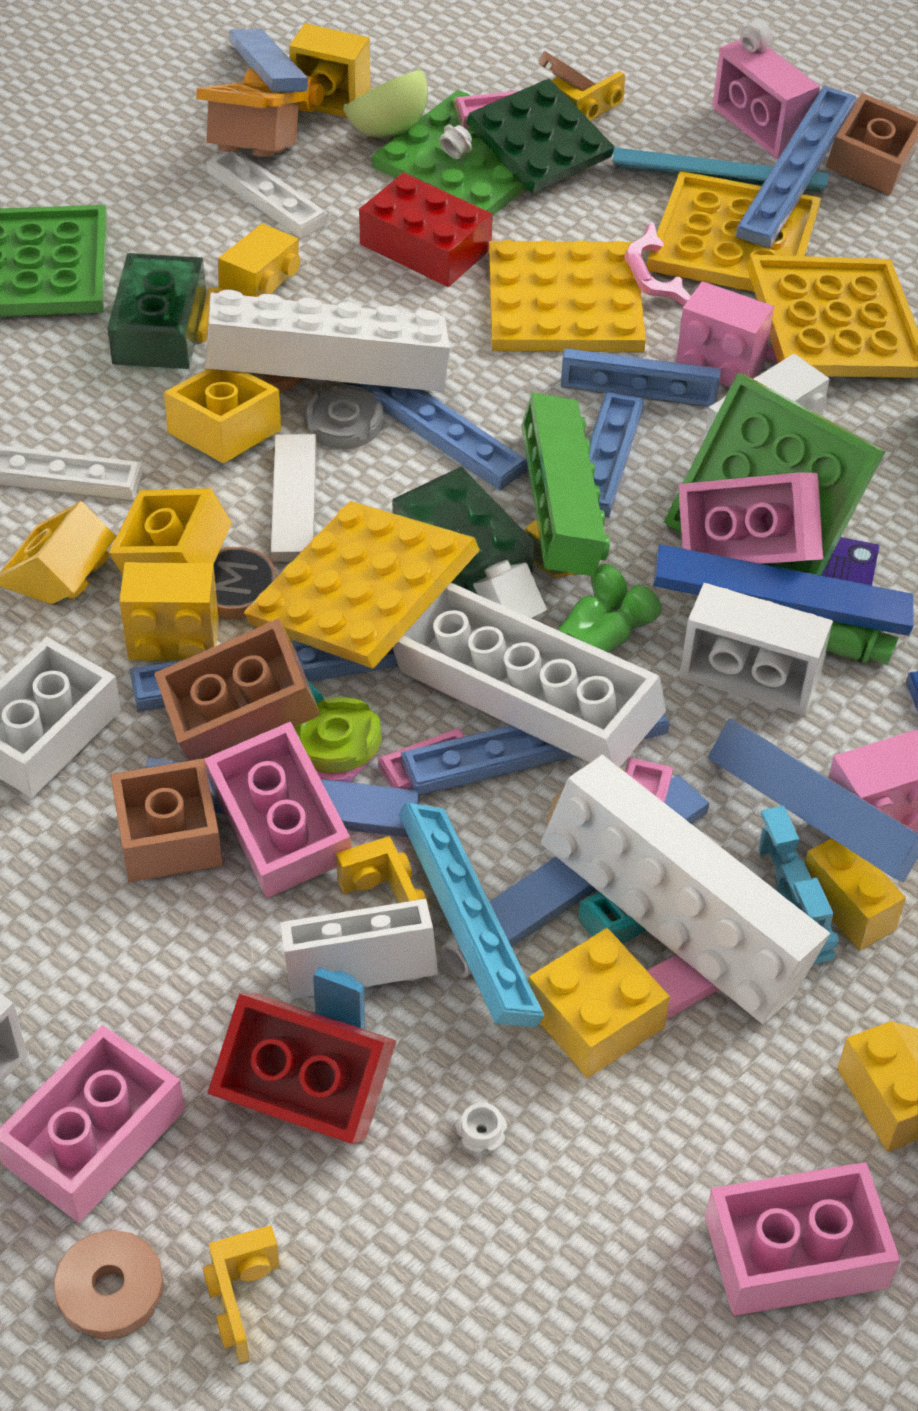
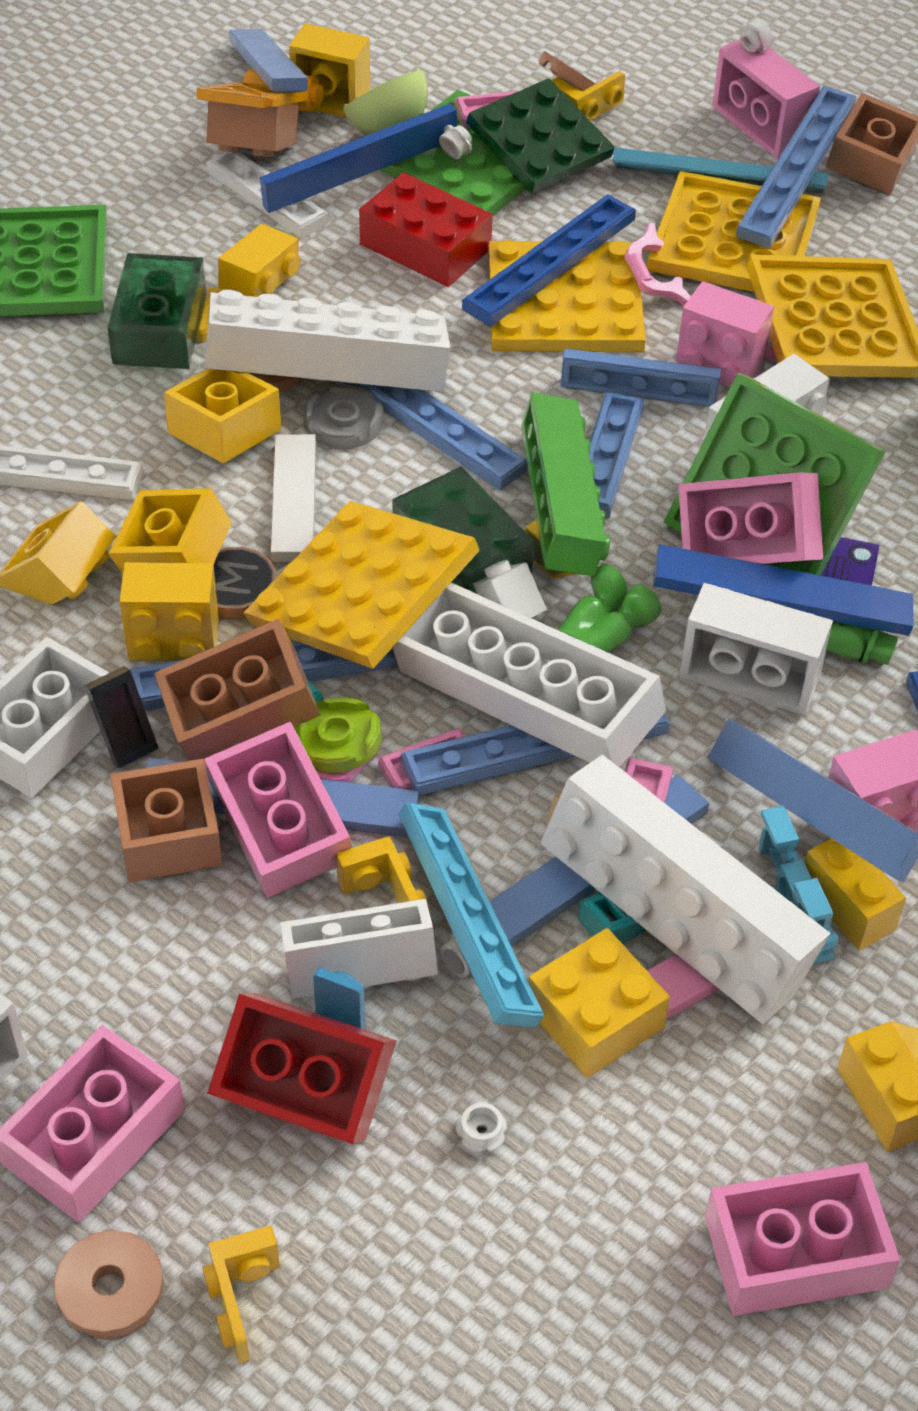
none -> black tile [83,666,159,768]
none -> blue tile [260,104,457,213]
none -> blue tile [462,194,636,327]

